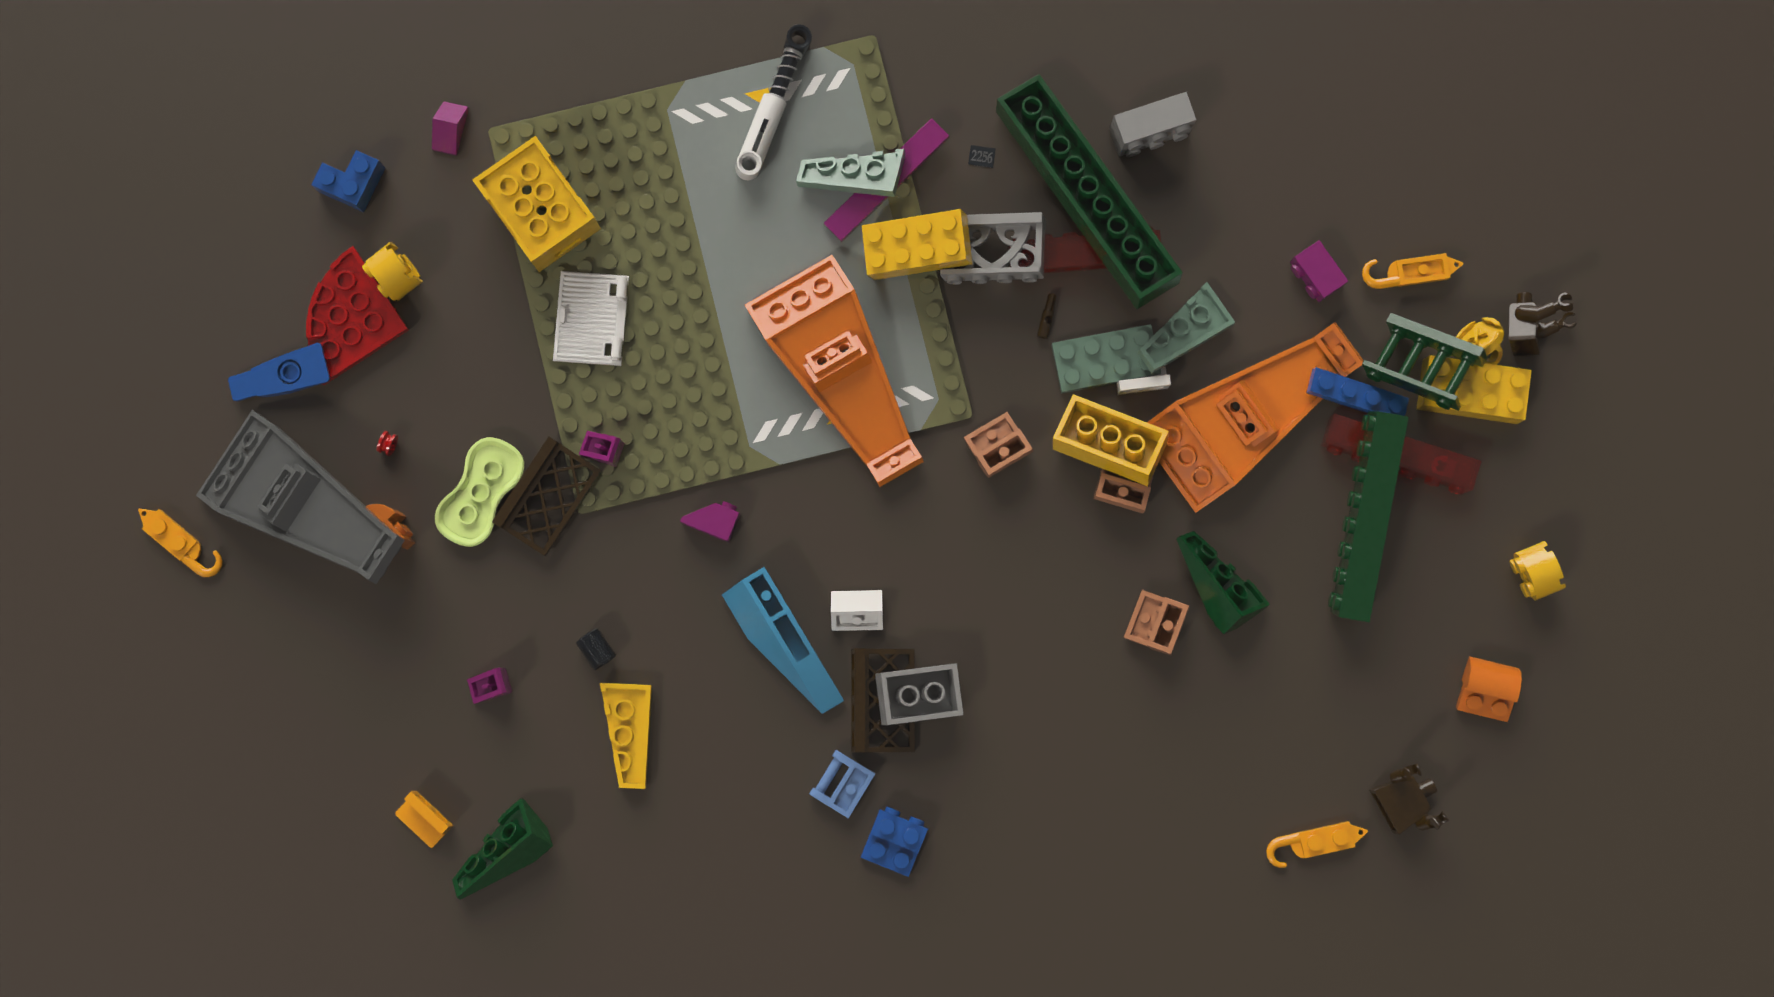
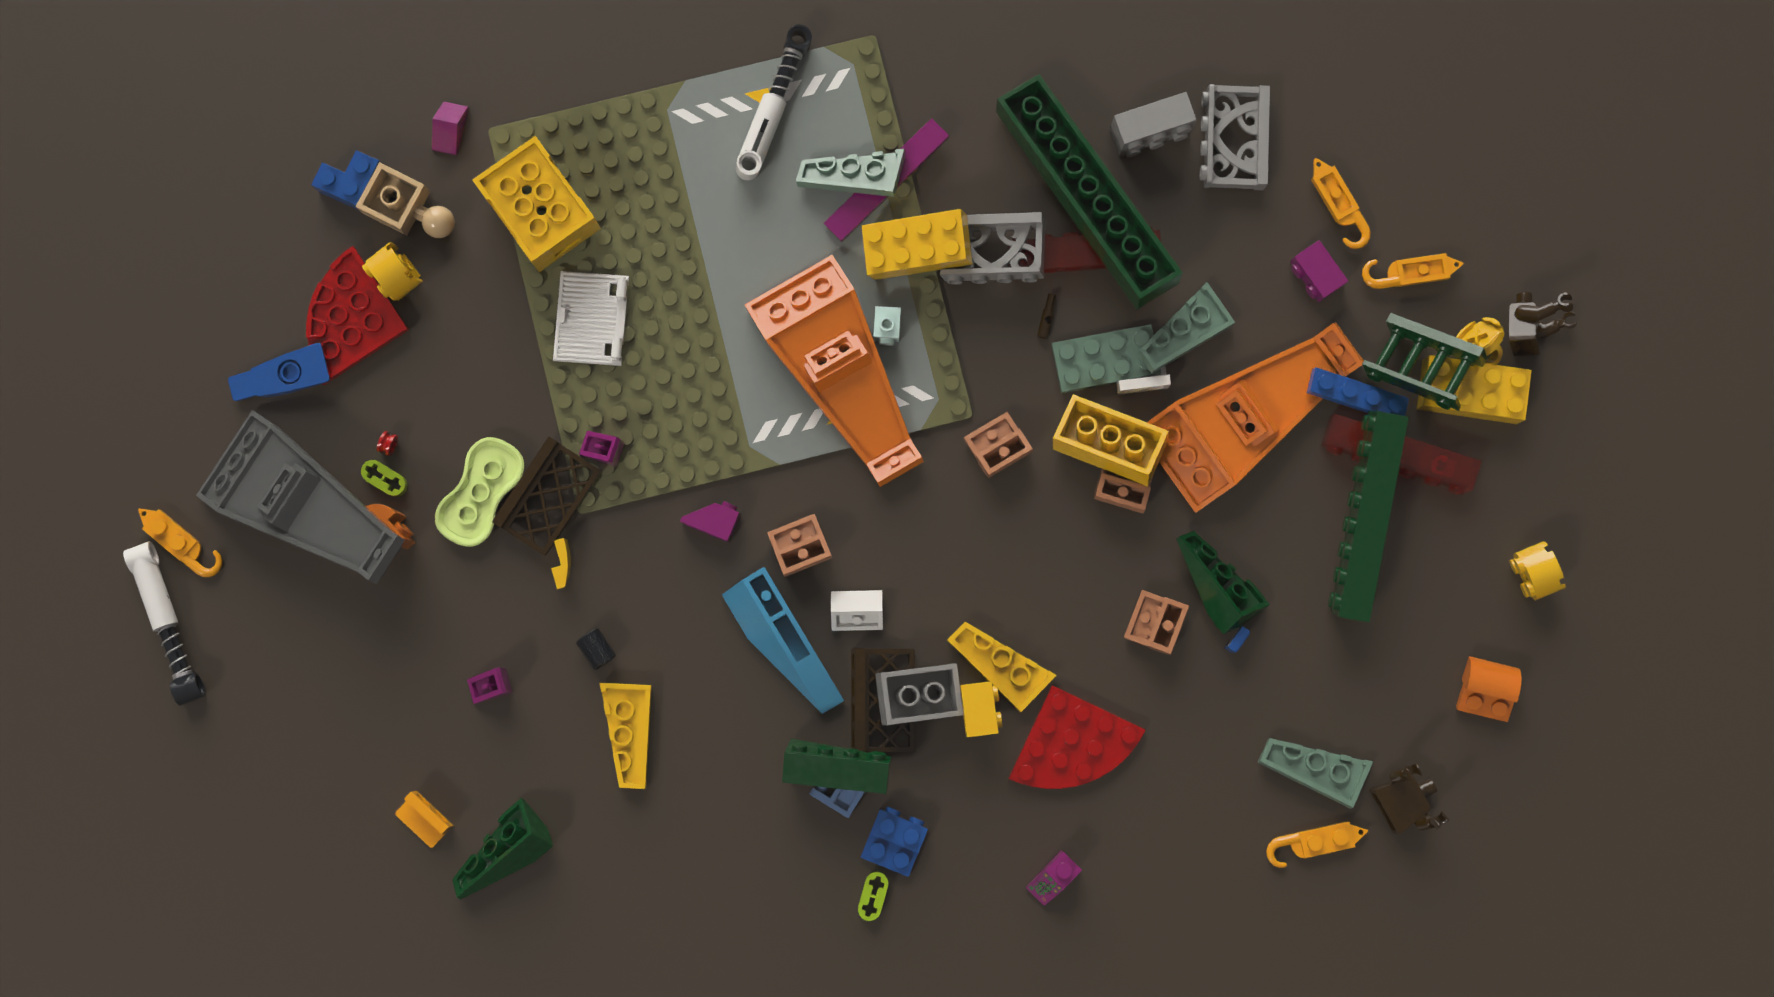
black sticker [968,145,996,168] -> none
none -> piece [123,541,206,706]
none -> tan brick [355,162,455,238]
none -> lime beam [361,460,408,497]
none -> yellow slope [551,538,571,589]
none -> nougat brick [767,514,832,577]
none -> dark green wedge [782,738,891,794]
none -> lime beam [858,871,888,921]
none -> light aqua brick [873,306,901,346]
none -> yellow wing [947,622,1056,712]
none -> yellow brick [960,681,1002,737]
none -> red plate [1008,685,1145,789]
none -> magenta slope [1025,850,1082,906]
none -> light grey fence [1199,84,1270,191]
none -> blue tile [1224,626,1250,653]
none -> sand green wing [1257,738,1373,809]
none -> light orange plate [1311,158,1371,249]

